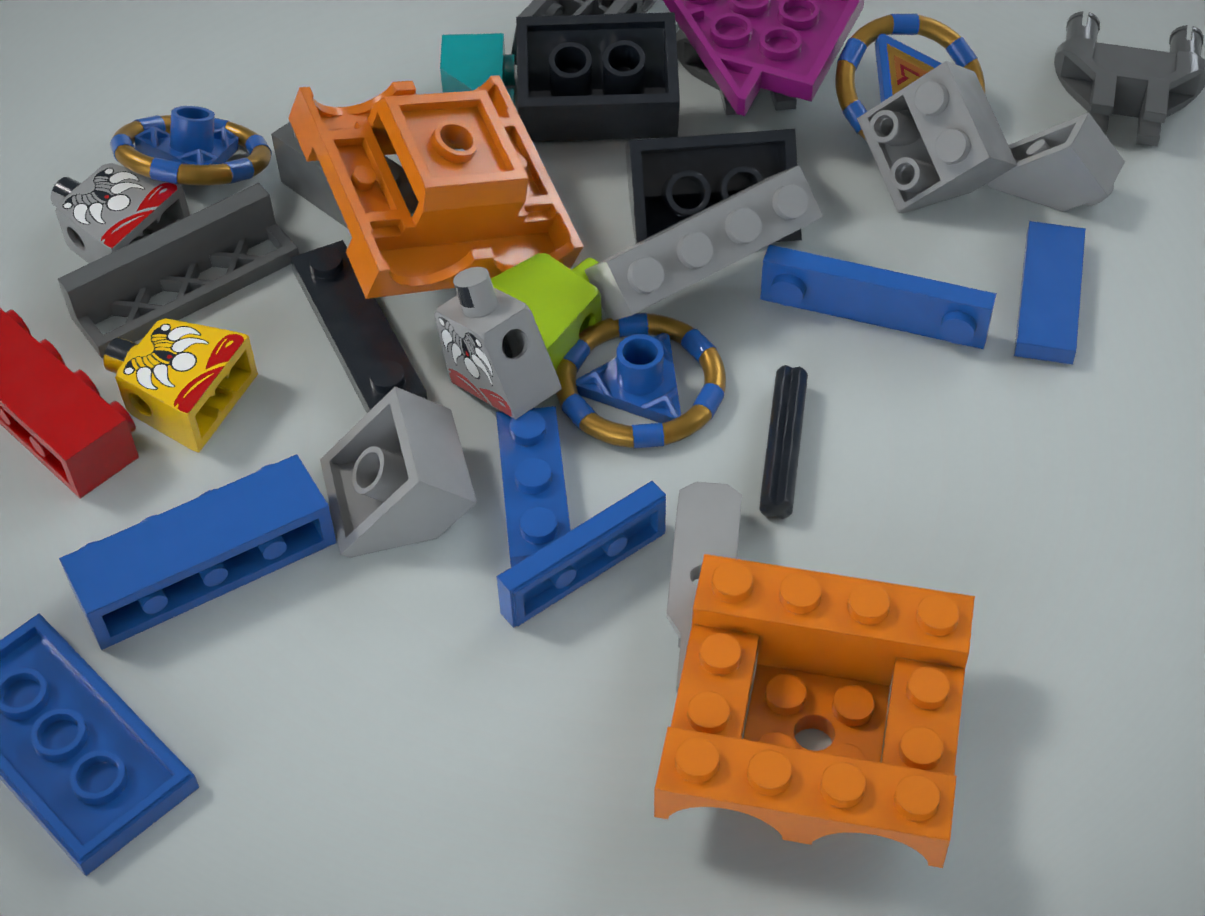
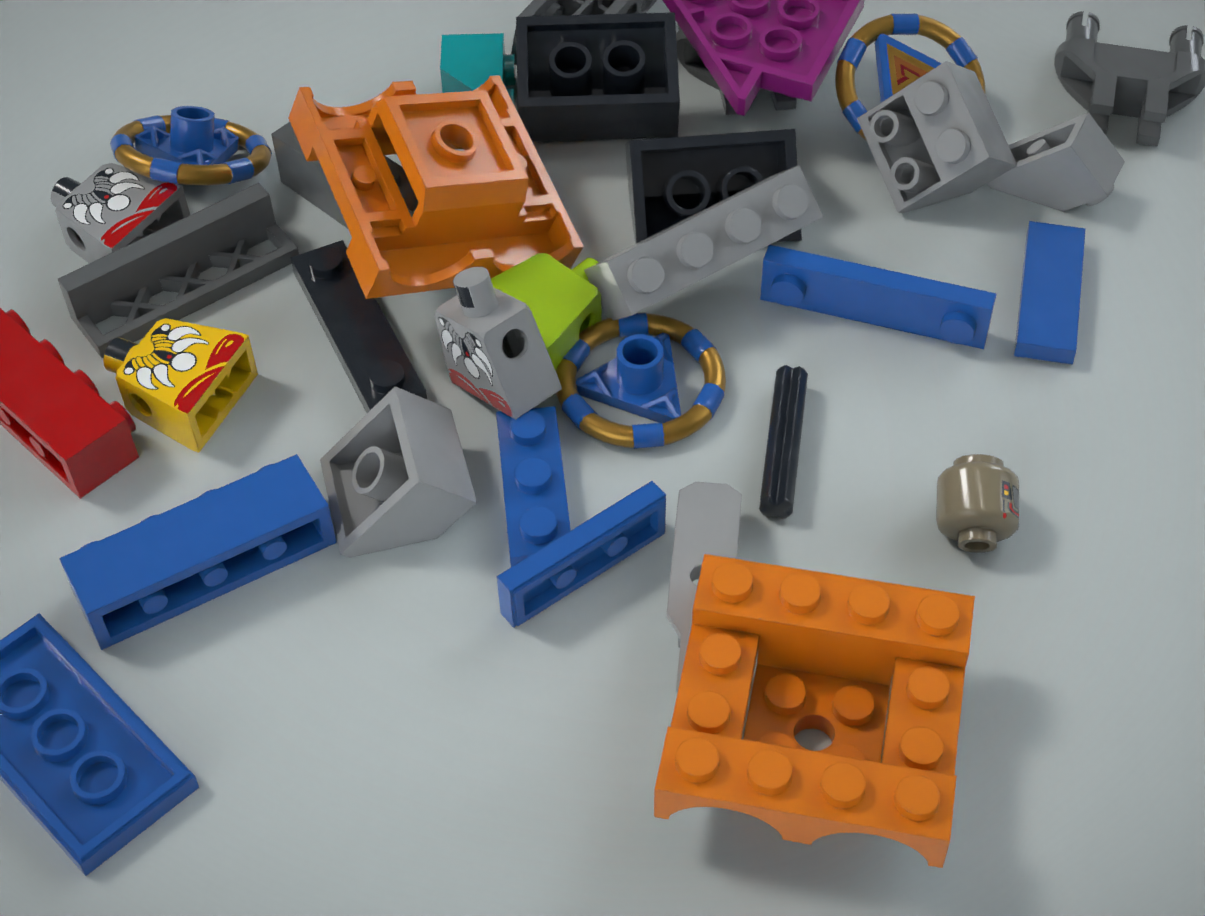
none -> dark tan head [936,454,1019,553]

